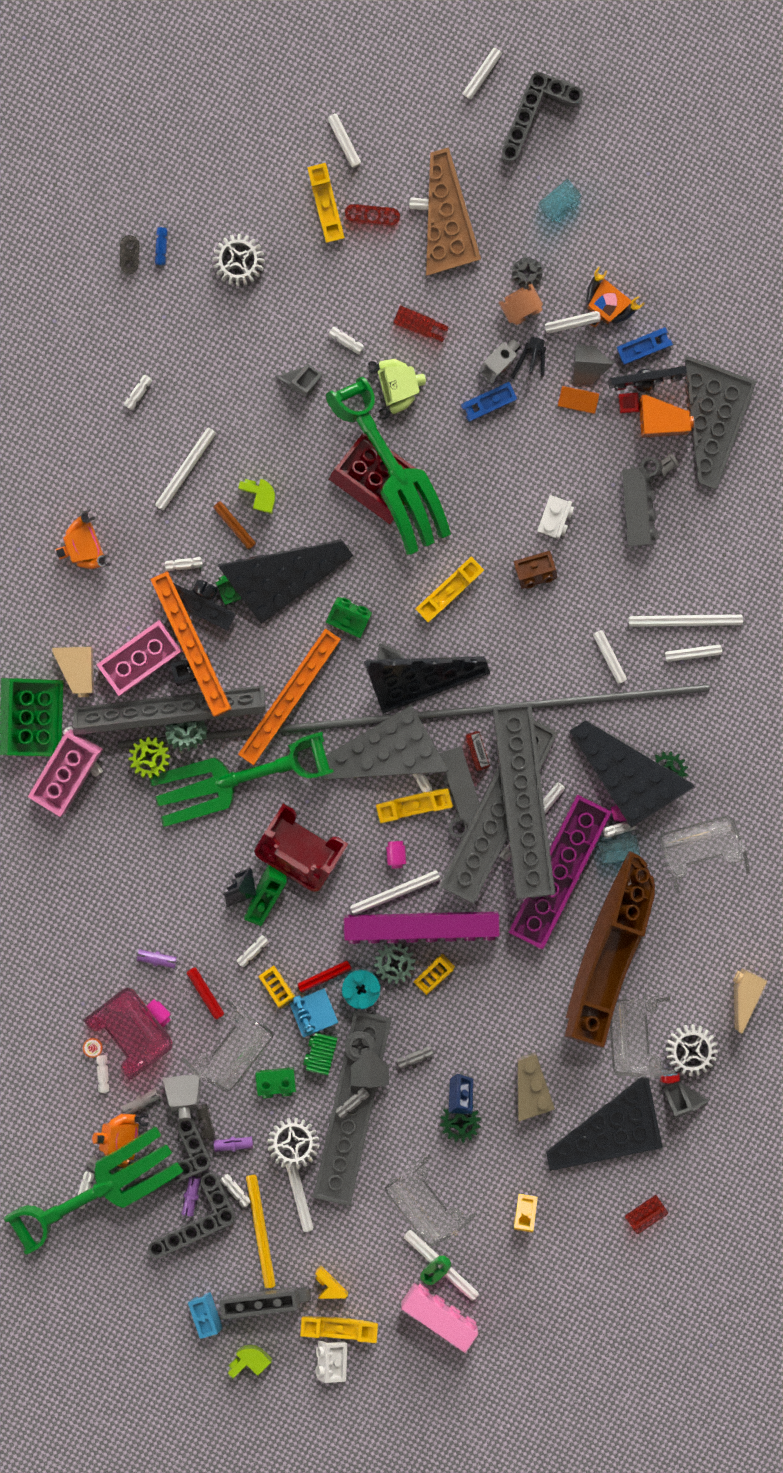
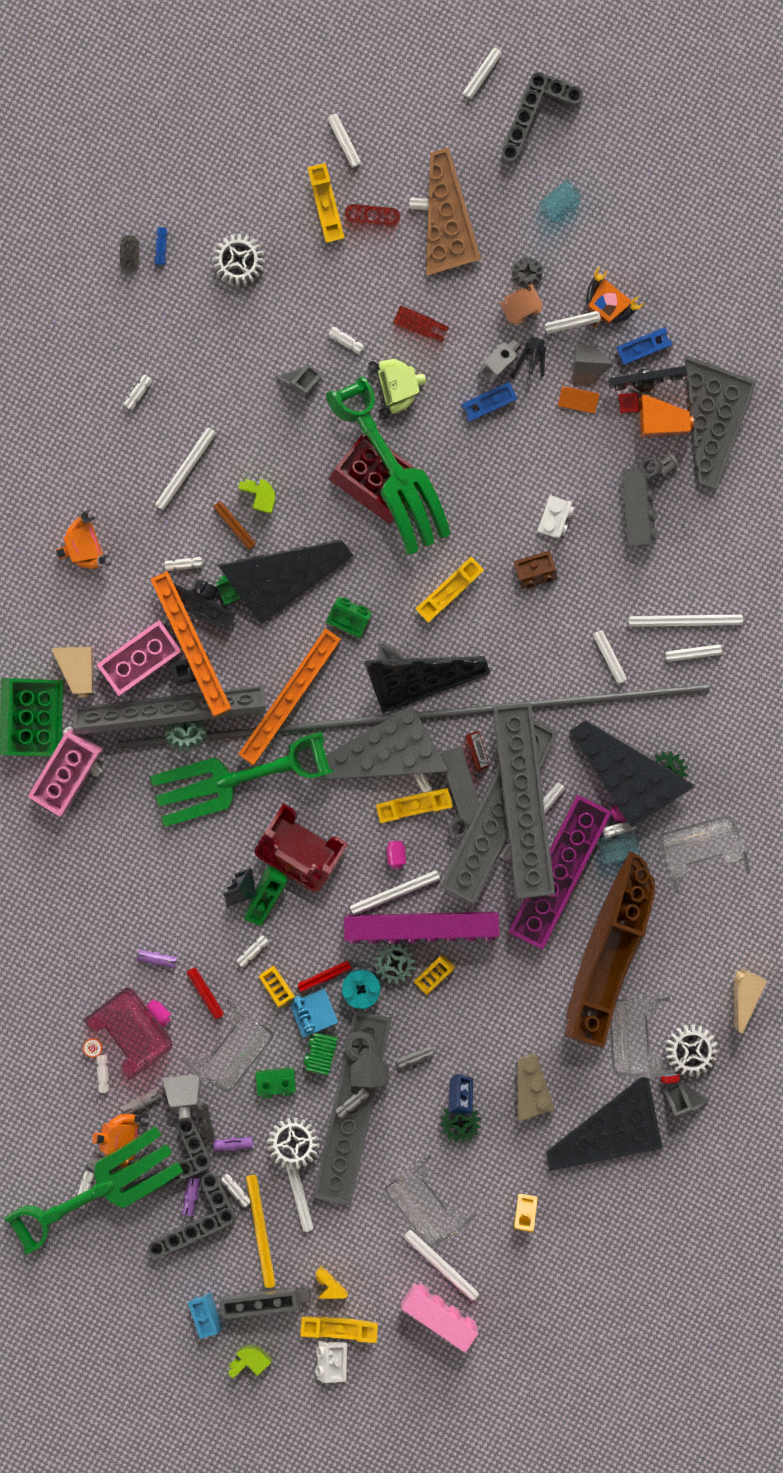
lime gear [128,737,171,779] -> none
green beam [420,1256,451,1285] -> none
clear red slope [625,1195,669,1234] -> none

